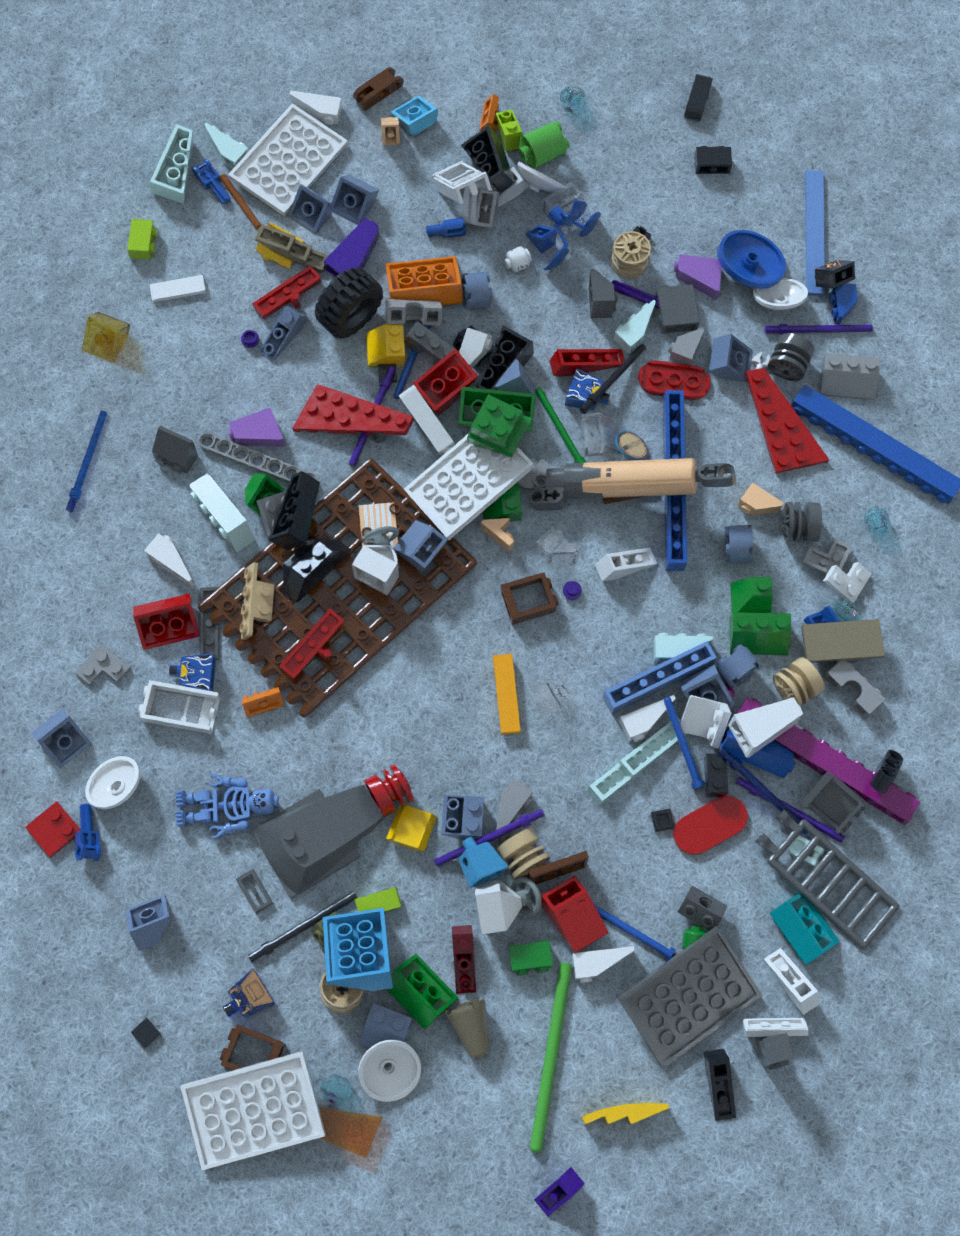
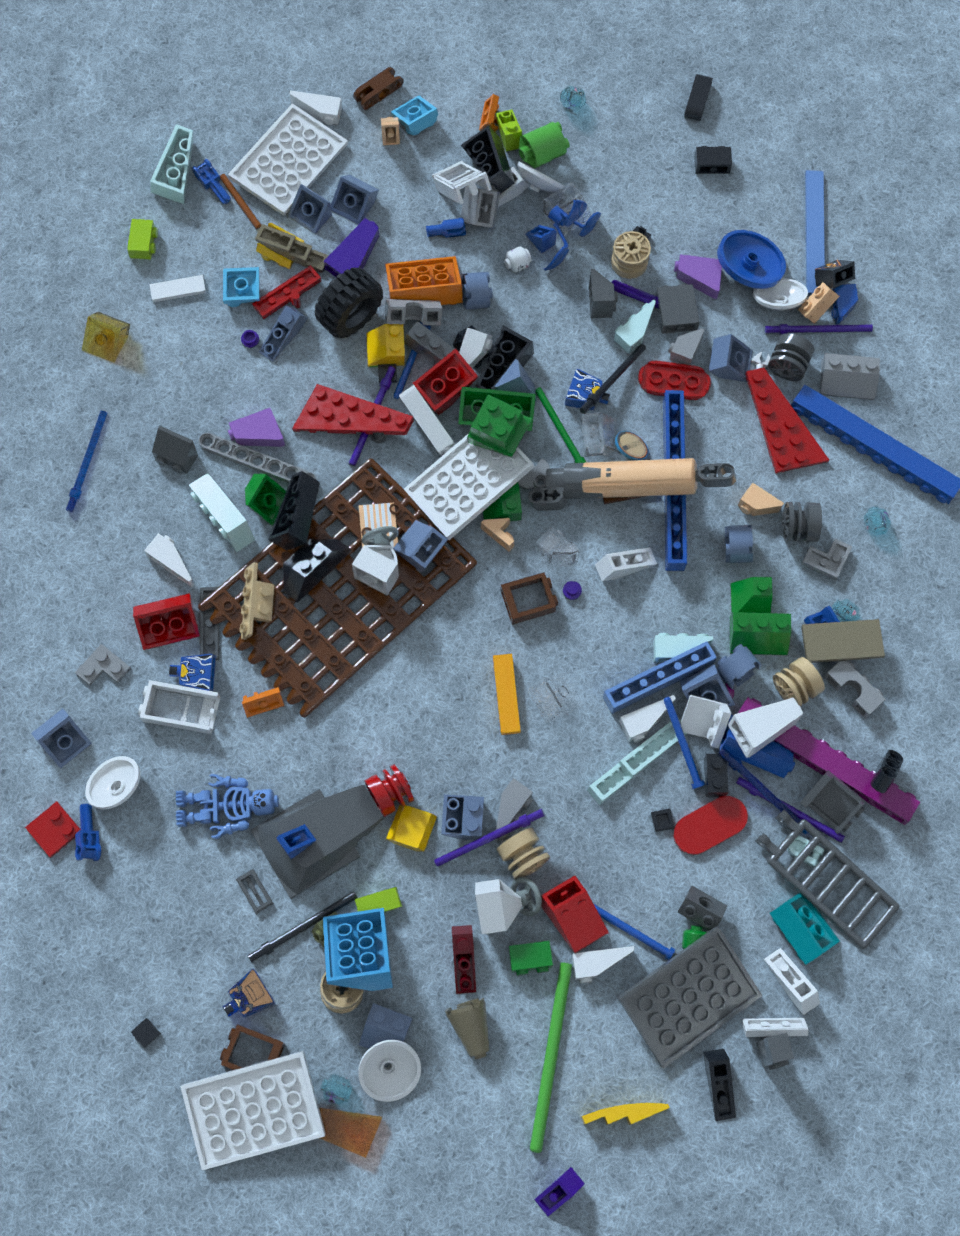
sand blue slope [126,894,170,951] -> none
light aqua slope [204,123,248,169] -> none
light grey plate [256,491,286,537] -> none
red plate [279,608,345,680] -> none
green slope [387,954,458,1030] -> none
dark azure torso [459,837,508,888] -> none
reddish brown tile [528,851,589,885] -> none
red slope [549,349,625,376] -> none
white plate [823,562,872,604] -> none
none -> medium azure slope [223,267,260,307]
none -> blue slope [276,824,316,859]
none -> light nougat bracket [798,282,840,324]

